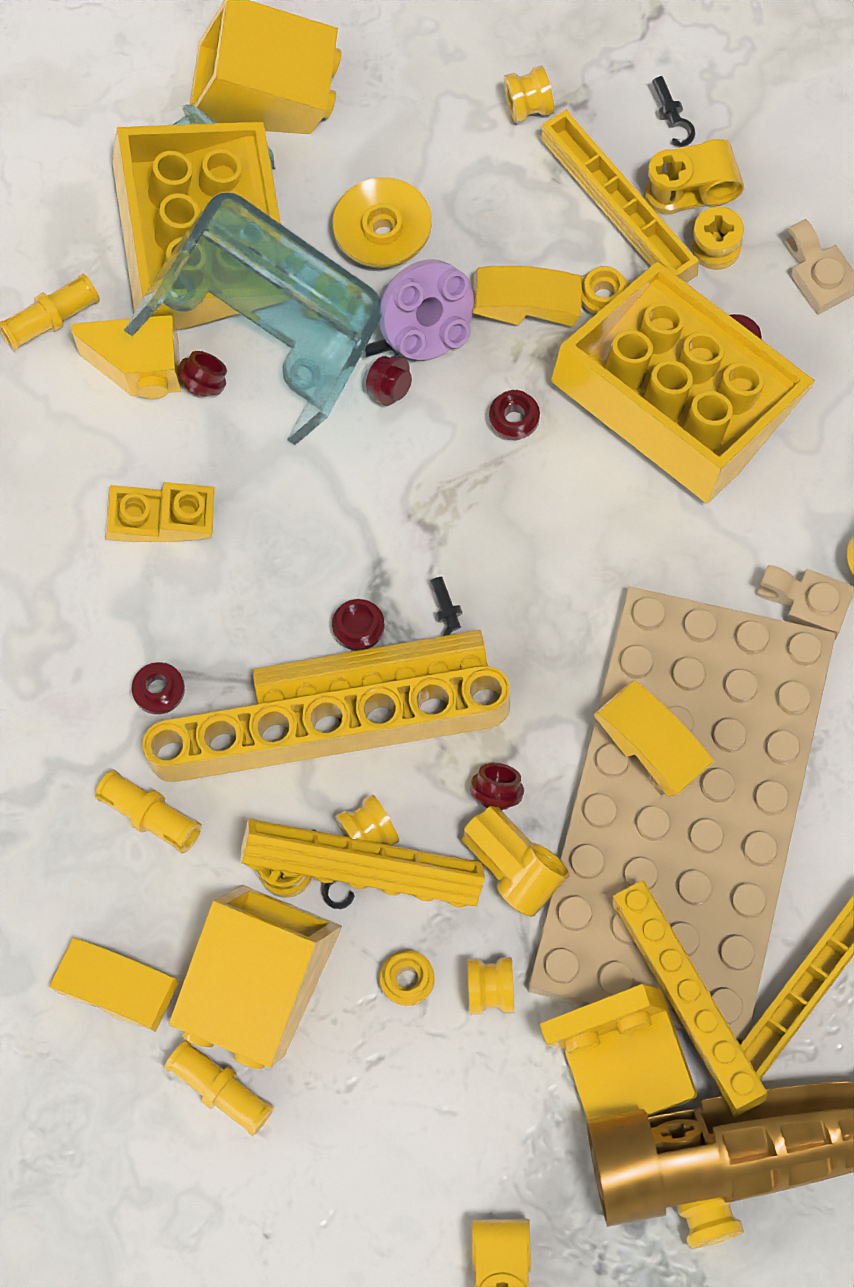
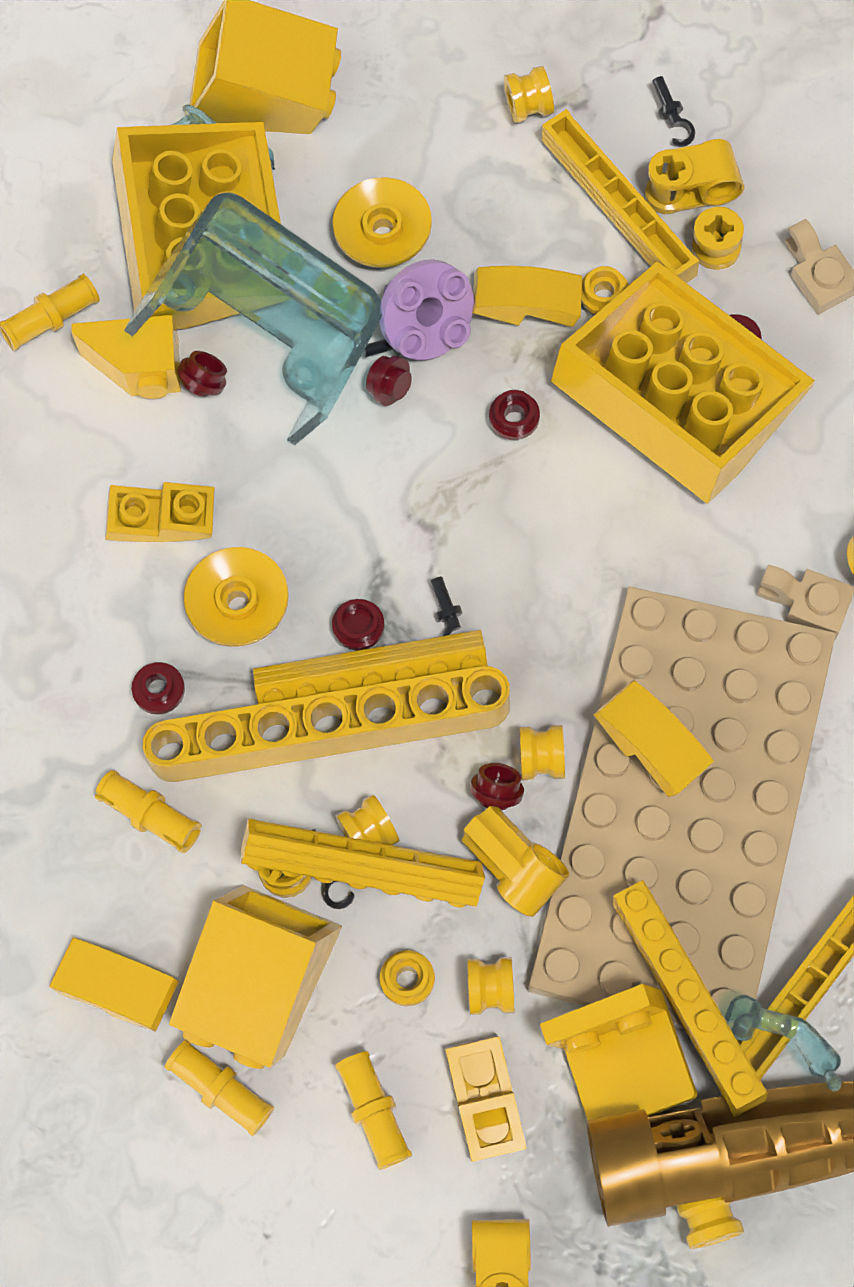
none -> yellow dish [184,547,289,647]
none -> yellow pin [335,1051,412,1170]
none -> yellow slope [445,1036,527,1162]
none -> yellow wheel [519,725,565,780]
none -> clear light blue piece [724,994,842,1091]

